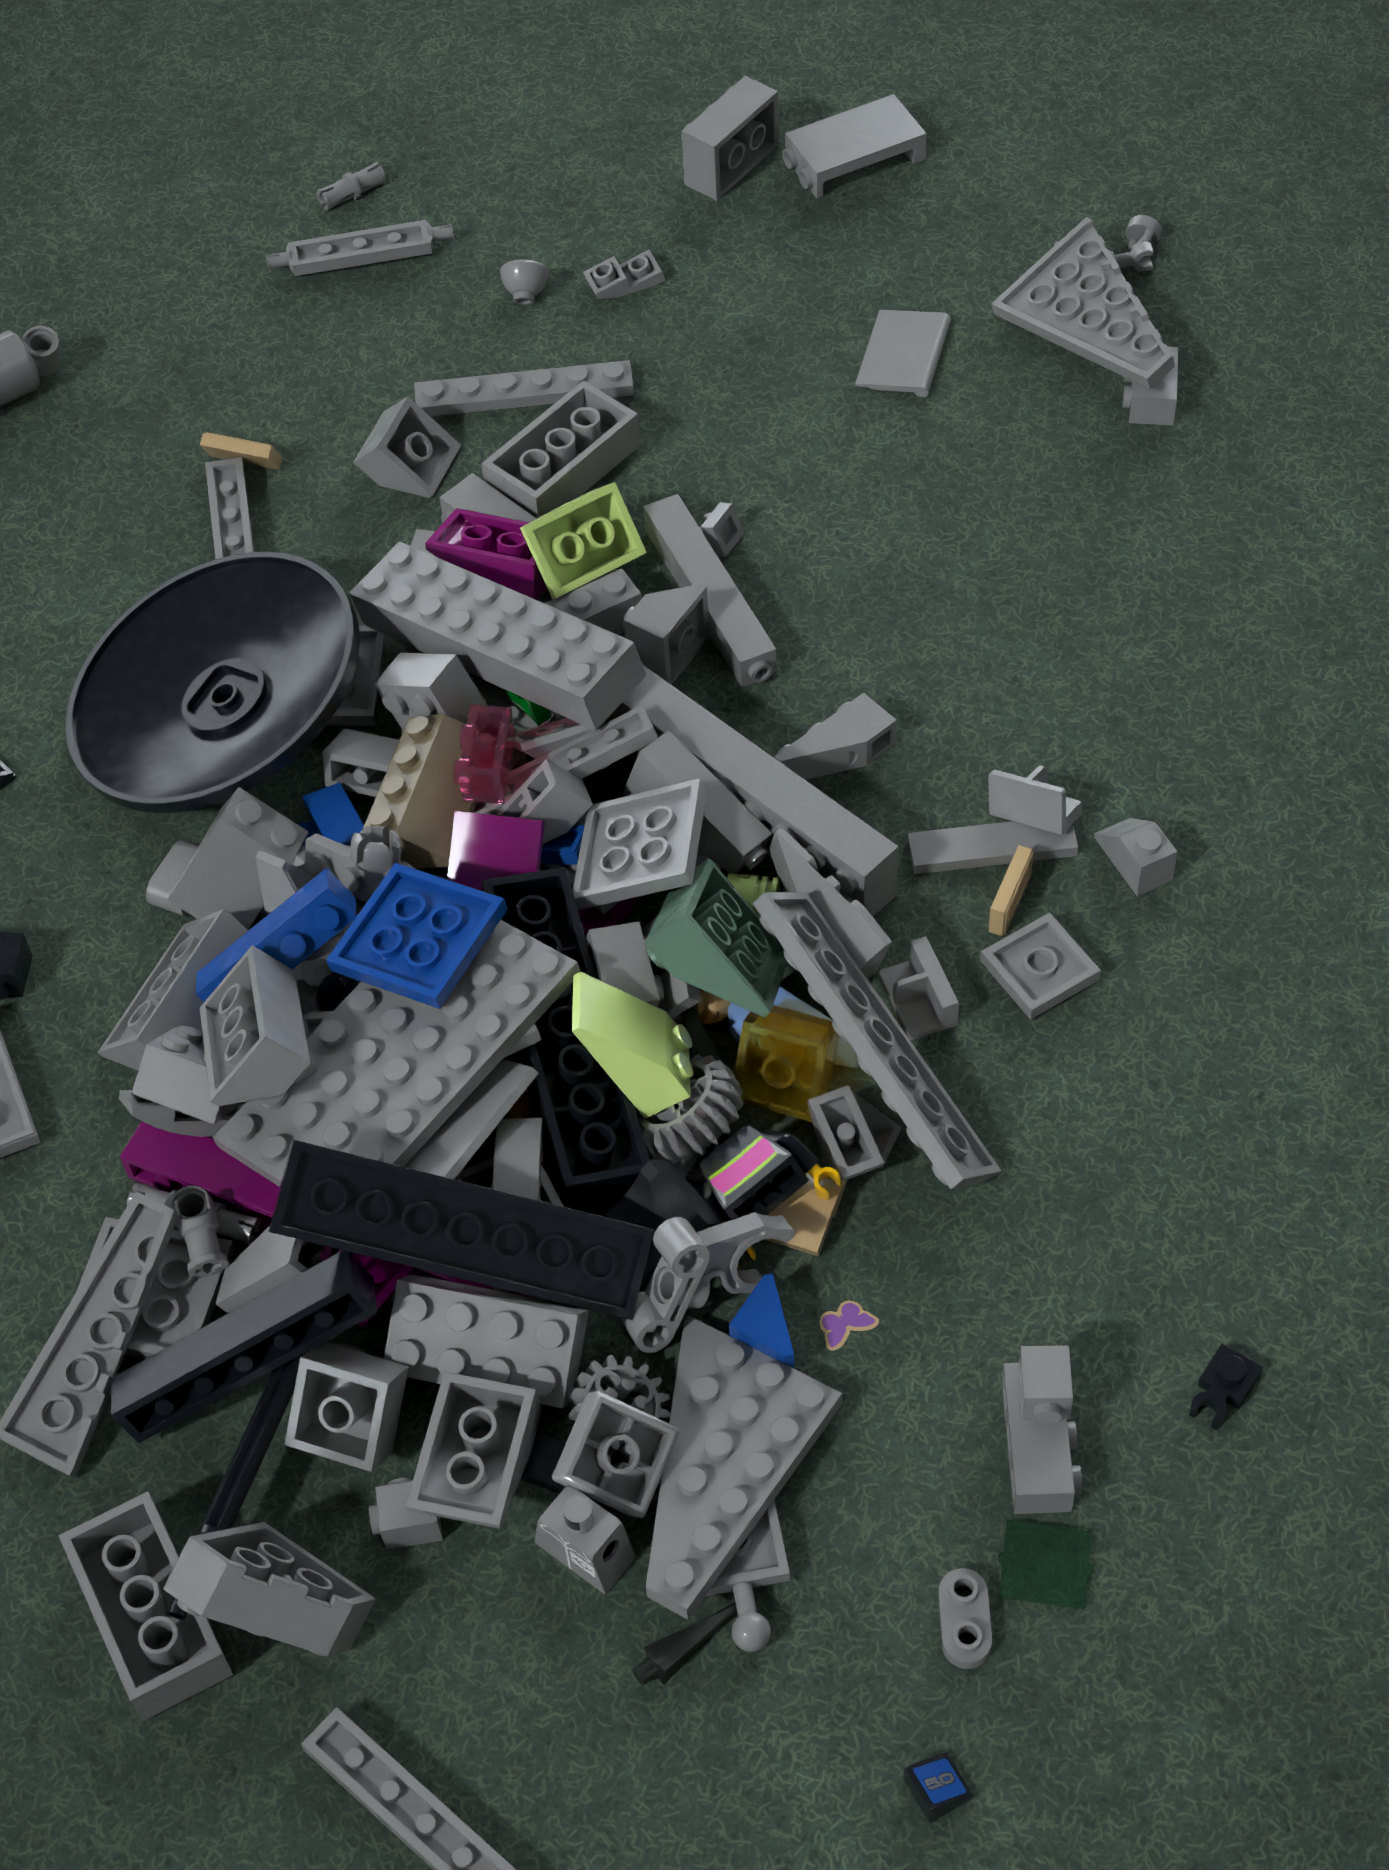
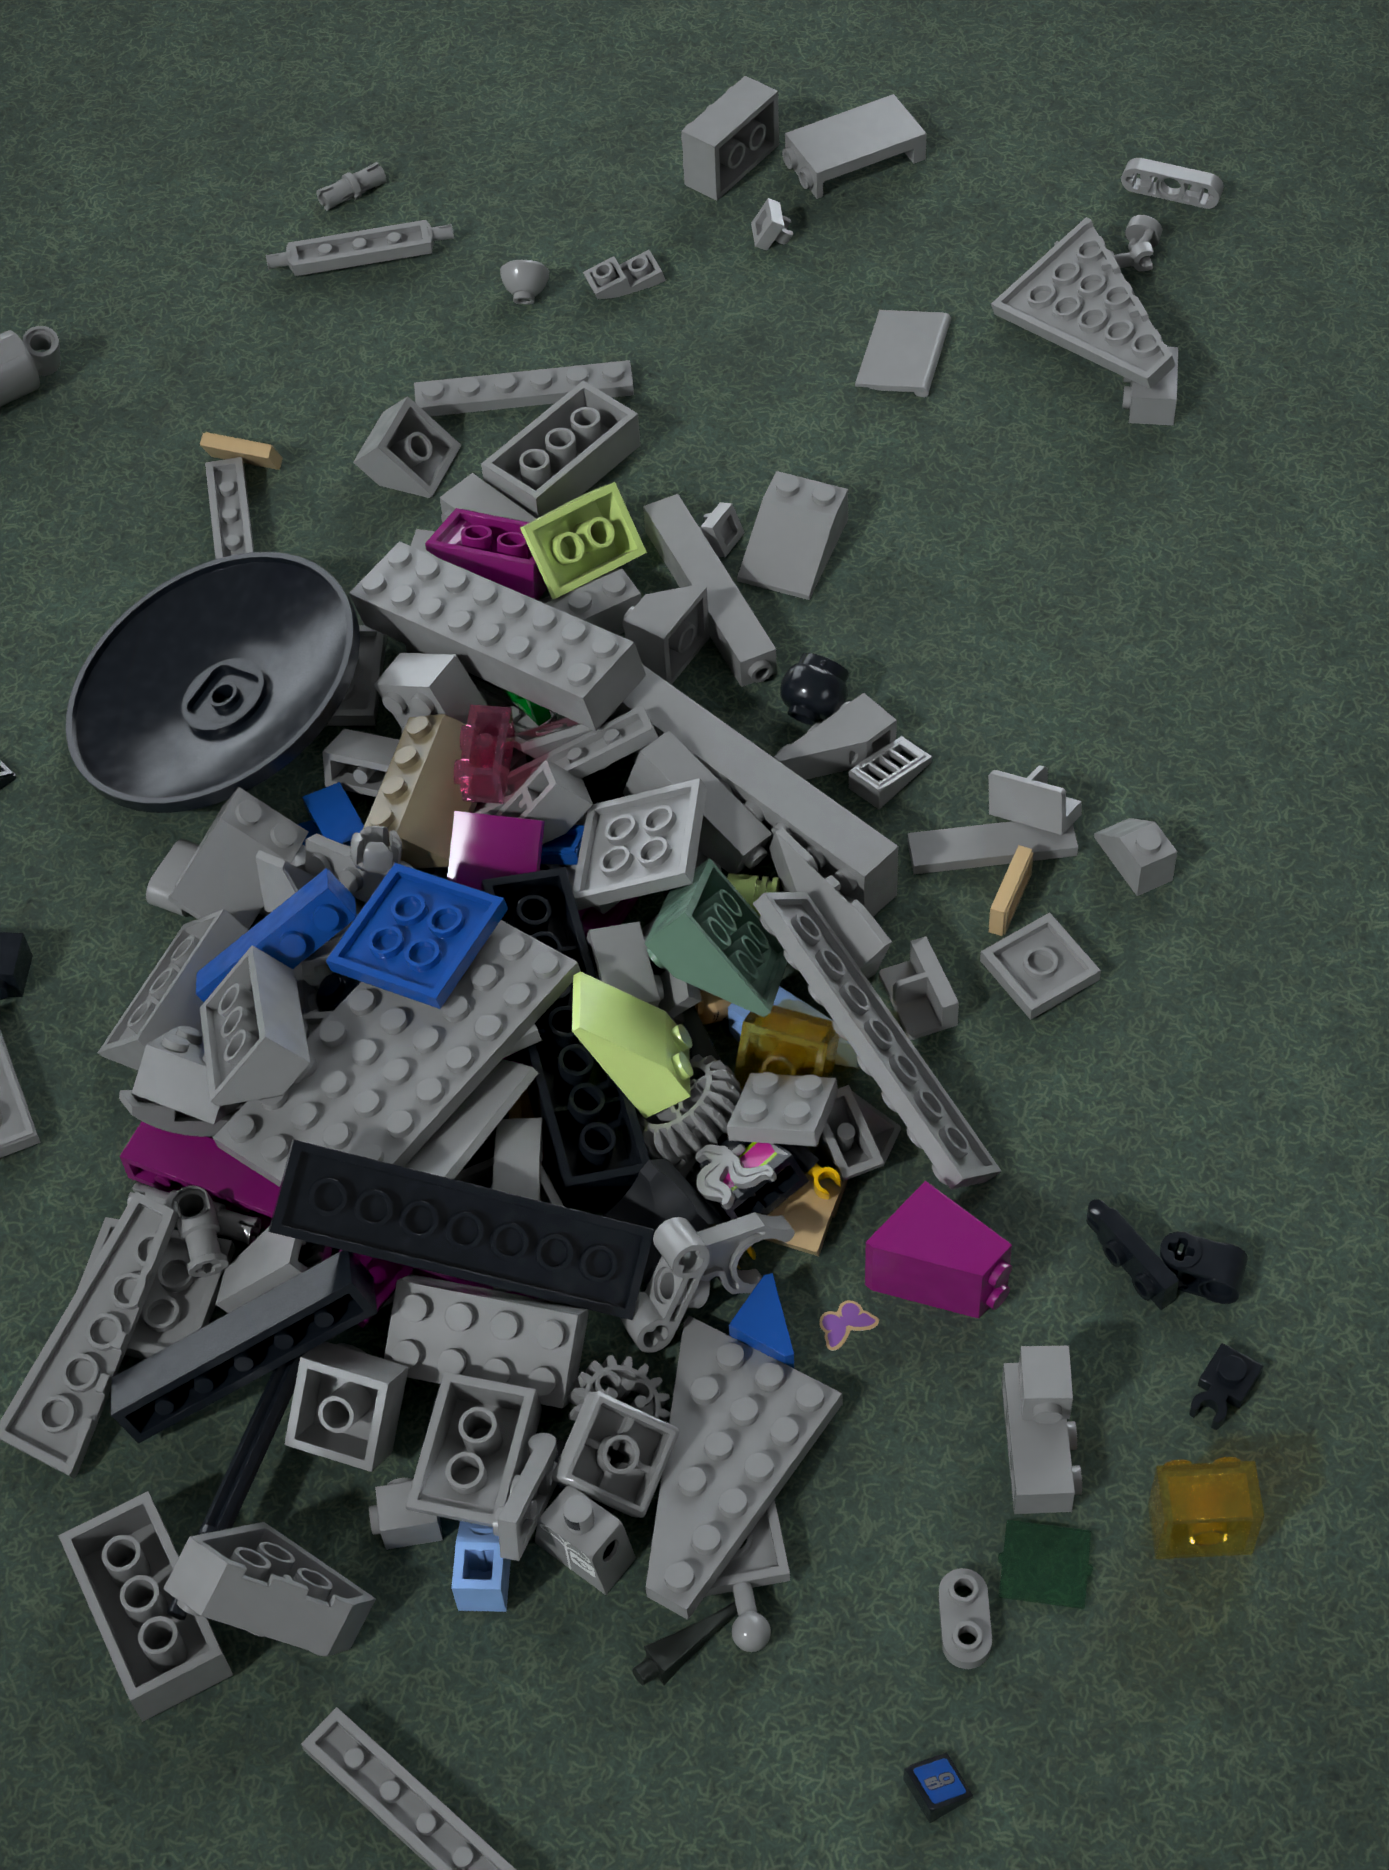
none -> light blue slope [451,1521,511,1612]
none -> light grey plate [493,1433,558,1561]
none -> light grey piece [696,1144,777,1210]
none -> light grey plate [727,1072,838,1146]
none -> light grey slope [737,471,848,600]
none -> light grey tile [751,198,793,250]
none -> black piece [780,653,849,726]
none -> light grey slope [849,736,932,809]
none -> magenta slope [865,1181,1012,1319]
none -> black hinge [1086,1199,1179,1310]
none -> light grey beam [1121,158,1224,209]
none -> clear yellow brick [1148,1457,1264,1559]
none -> black piece [1159,1231,1248,1304]

